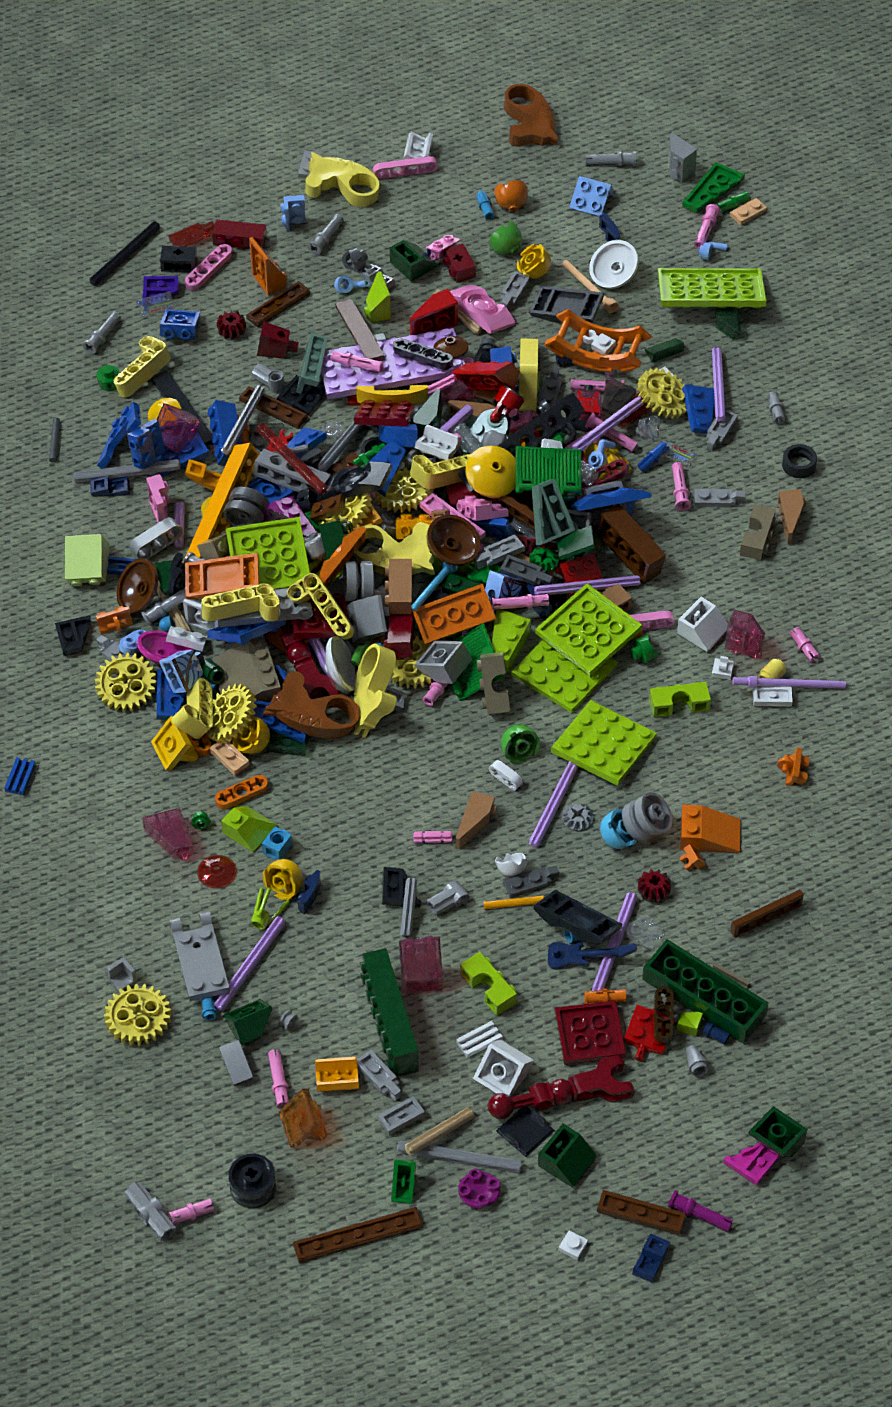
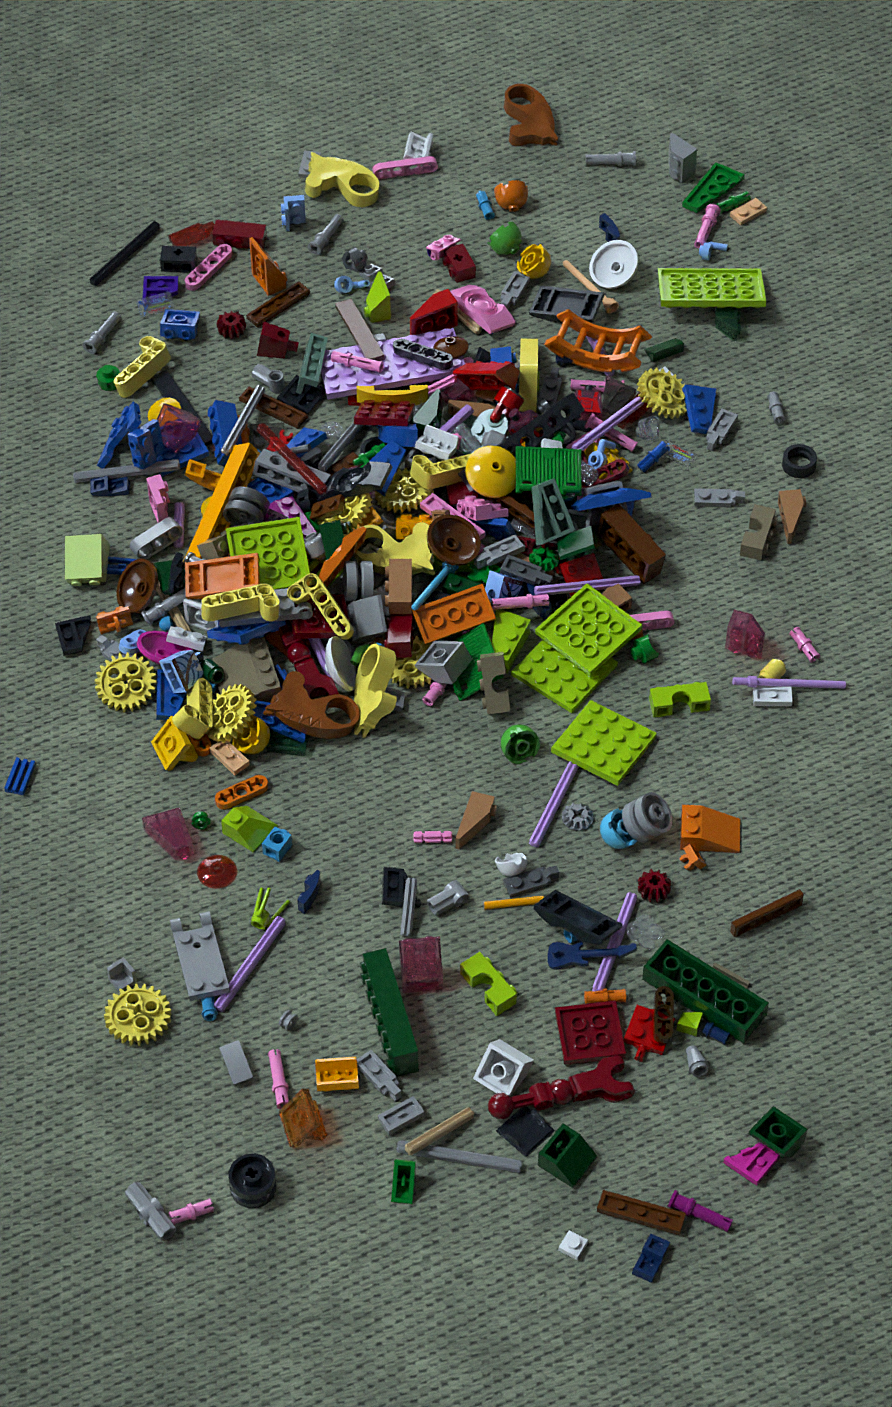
dark grey bar [49,418,60,462] -> none
dark green slope [223,999,272,1045] -> none
yellow cylinder [263,859,303,900] -> none
reddish brown tile [293,1207,423,1263] -> none
dark green slope [390,240,438,281] -> none
white tile [456,1021,503,1058] -> none
magenta dish [458,1169,500,1208] -> none
dark grey plate [479,338,497,352] -> none
white beam [489,760,523,791] -> none
light blue bracket [570,176,614,216] -> none
white plate [583,330,616,355] -> none
bright pink pin [671,462,691,511] -> none
white slope [677,597,730,652] -> none
lavender axle [712,347,725,422] -> none
white tile [712,656,734,680] -> none
orange hips [777,747,810,786] -> none

